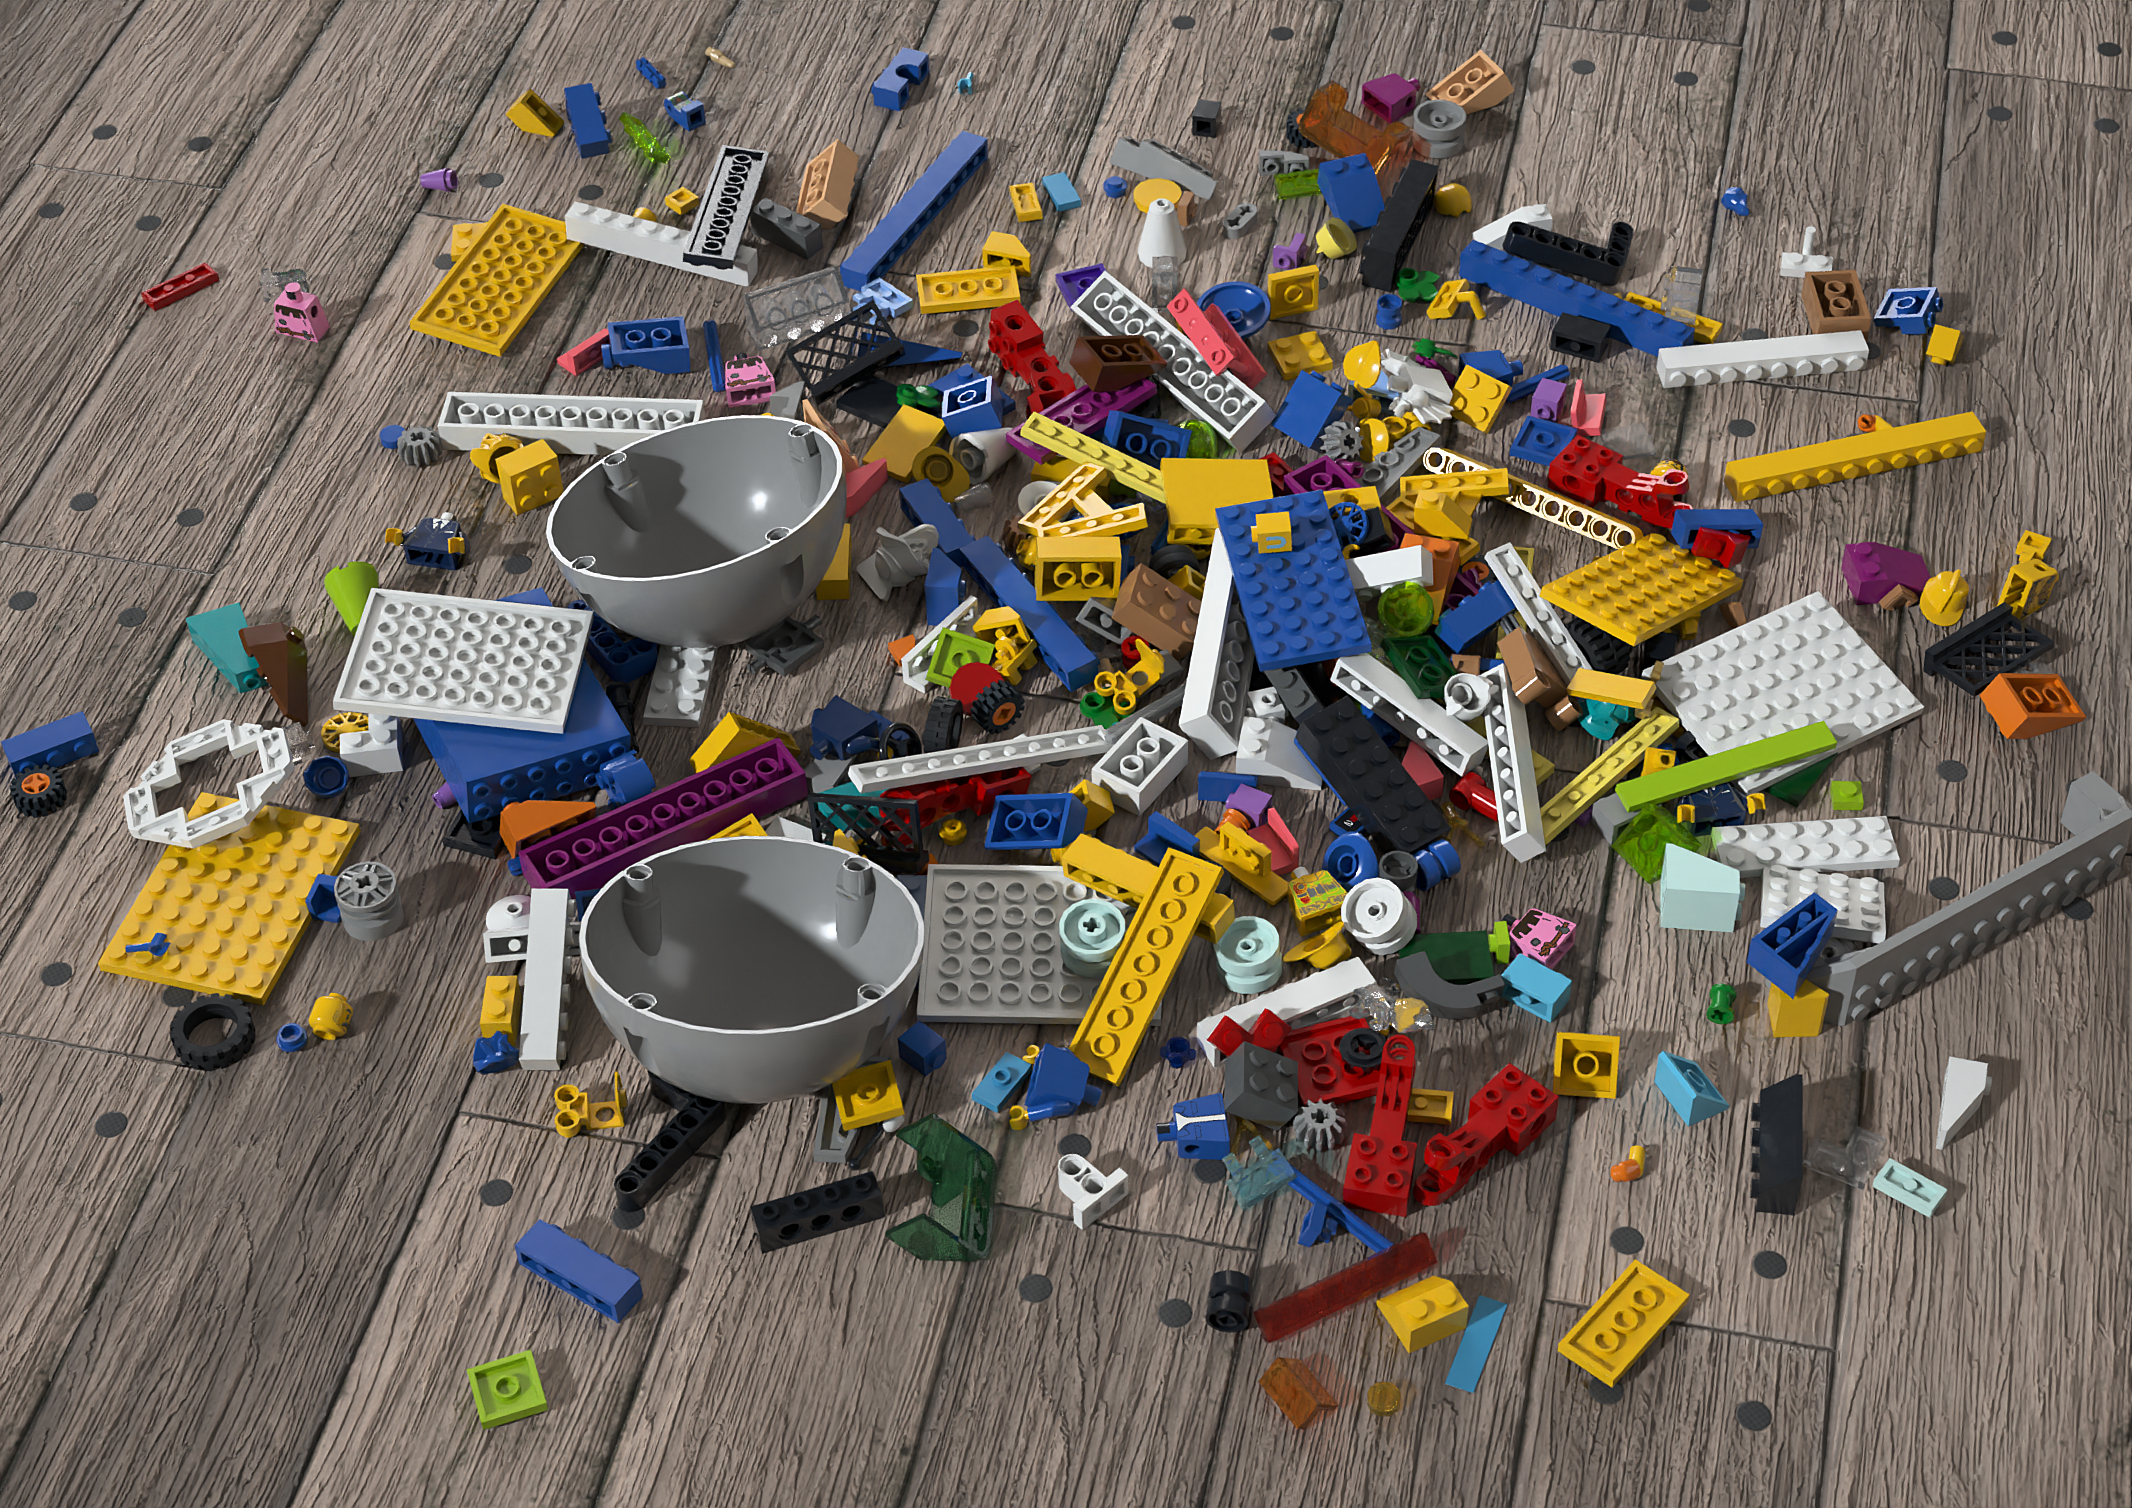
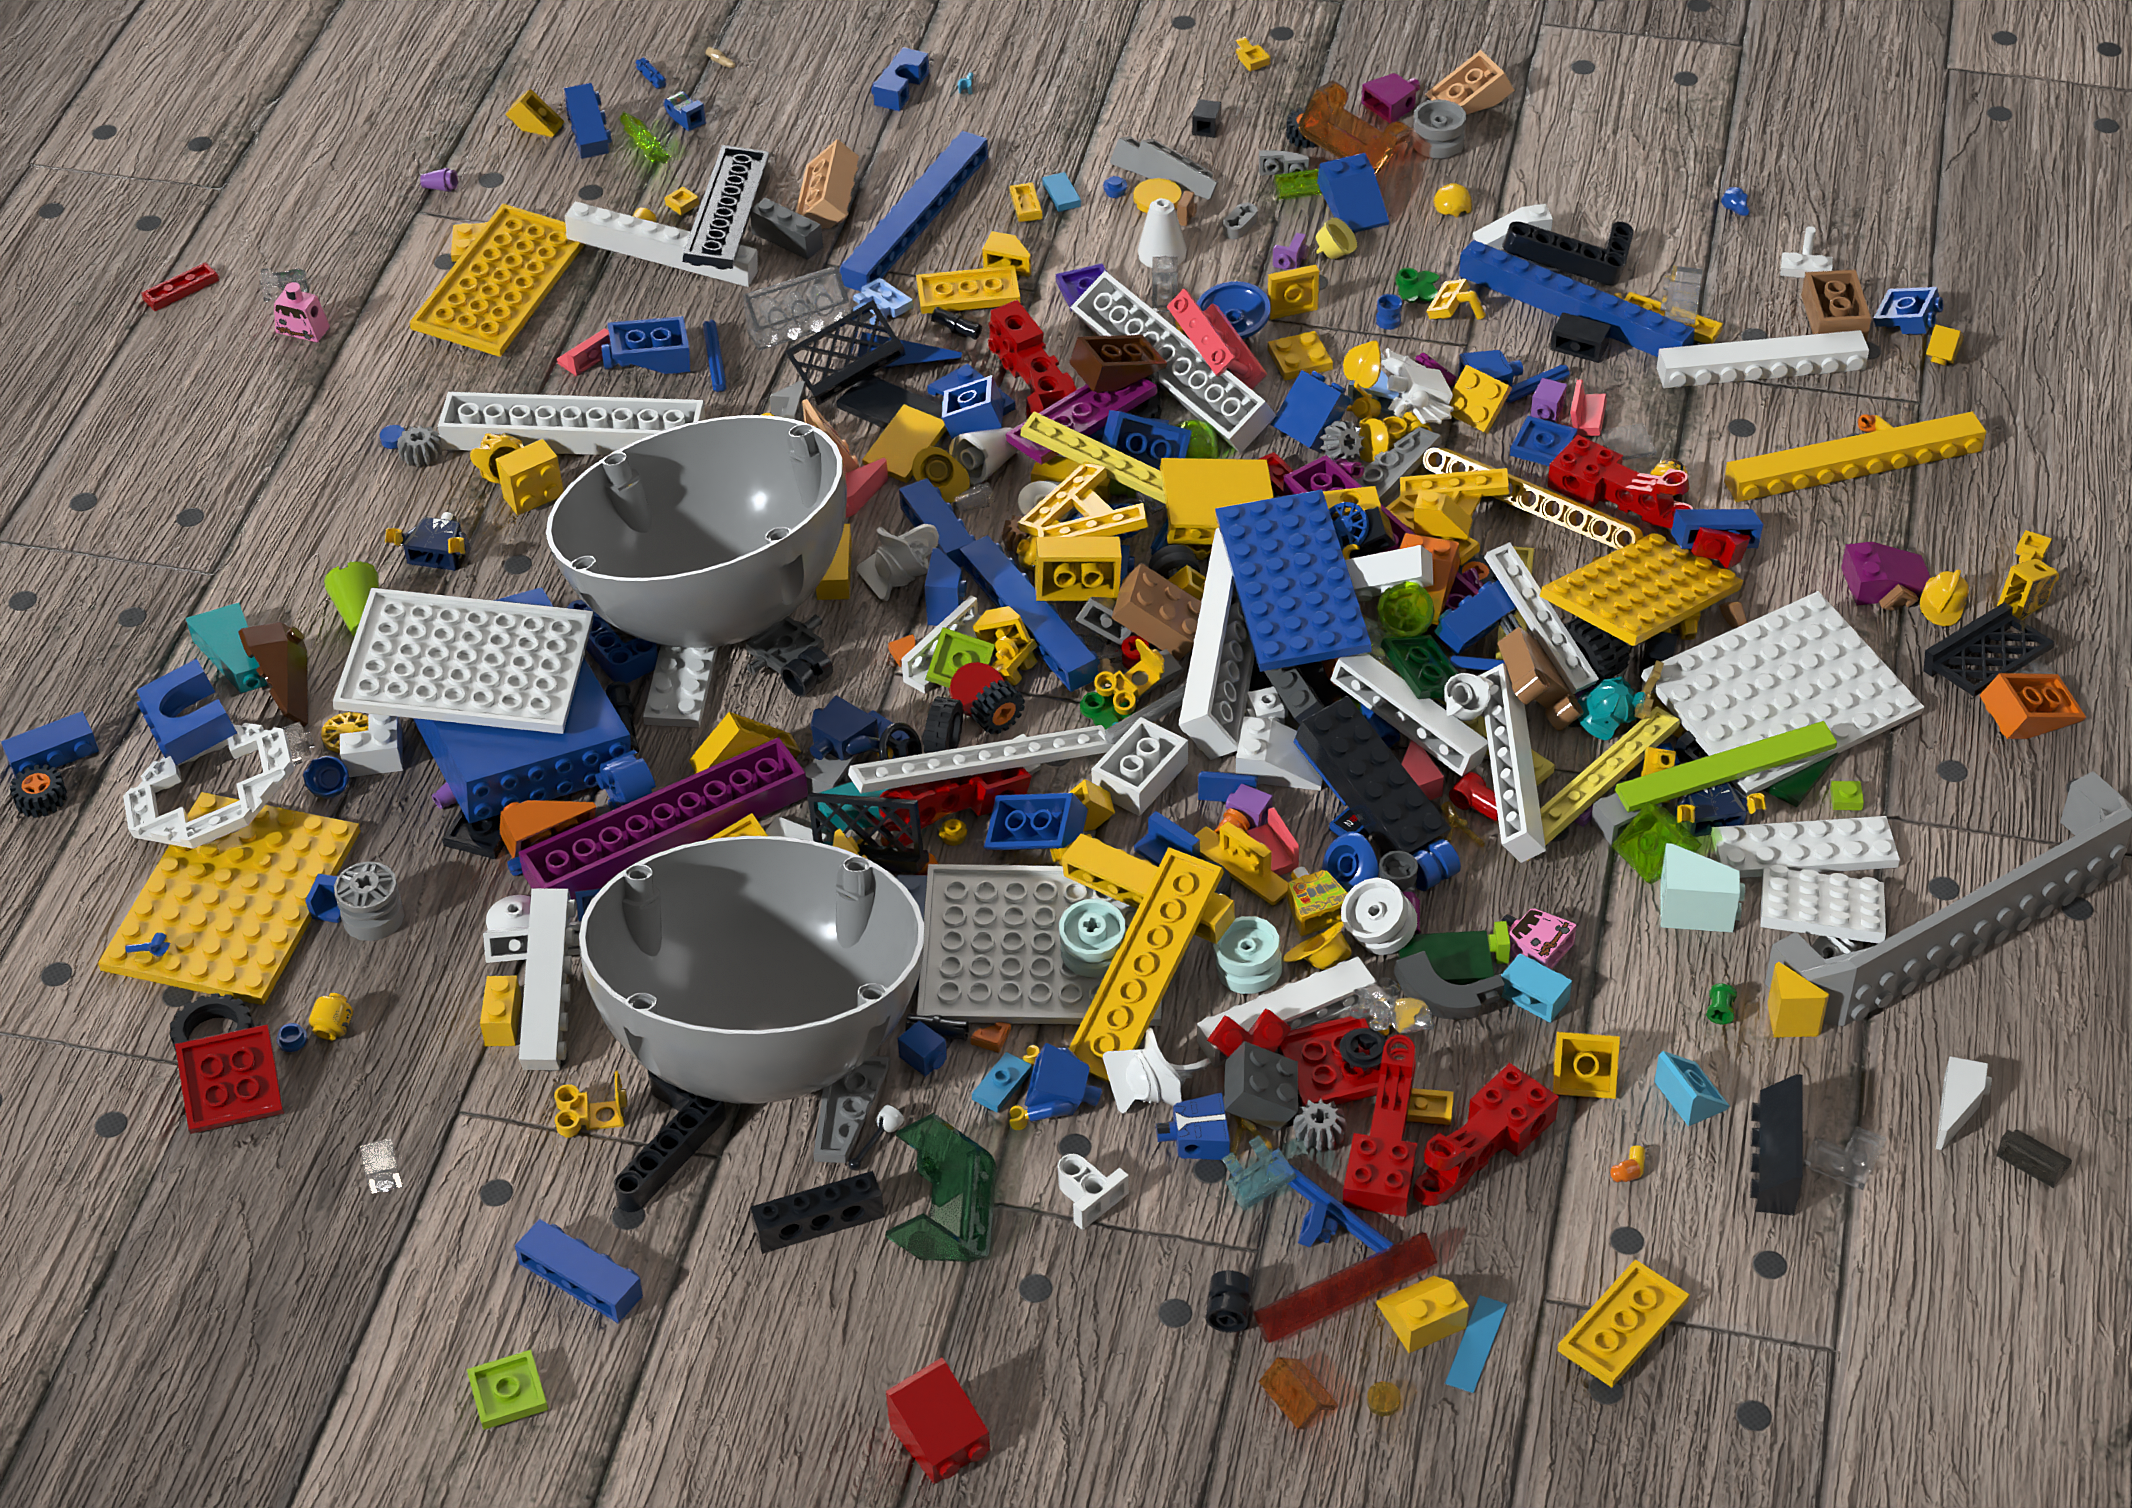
blue piece [473,1031,520,1075] -> none
bright pink torso [726,353,776,408] -> none
yellow plate [832,1060,905,1131] -> none
green plate [896,384,941,408] -> none
clear blue plate [1160,1037,1197,1069] -> none
yellow brick [1251,512,1292,554] -> none
black brick [1359,159,1439,292] -> none
green plate [1412,338,1458,359] -> none
medium nougat tile [1452,654,1481,676] -> none
yellow tile [1566,668,1657,710] -> none
blue wedge [1747,892,1838,999] -> none
light aqua plate [1872,1158,1947,1218] -> none
none -> blue arch [136,658,237,765]
none -> red plate [175,1024,284,1134]
none -> clear brick [360,1138,402,1194]
none -> black wheel [780,646,833,697]
none -> red slope [886,1357,990,1484]
none -> black pin [905,1014,969,1041]
none -> black pin [931,307,982,340]
none -> orange tile [971,1022,1011,1053]
none -> white helmet [1103,1028,1211,1113]
none -> yellow plate [1236,37,1270,71]
none -> clear smoke panel [1996,1129,2072,1188]

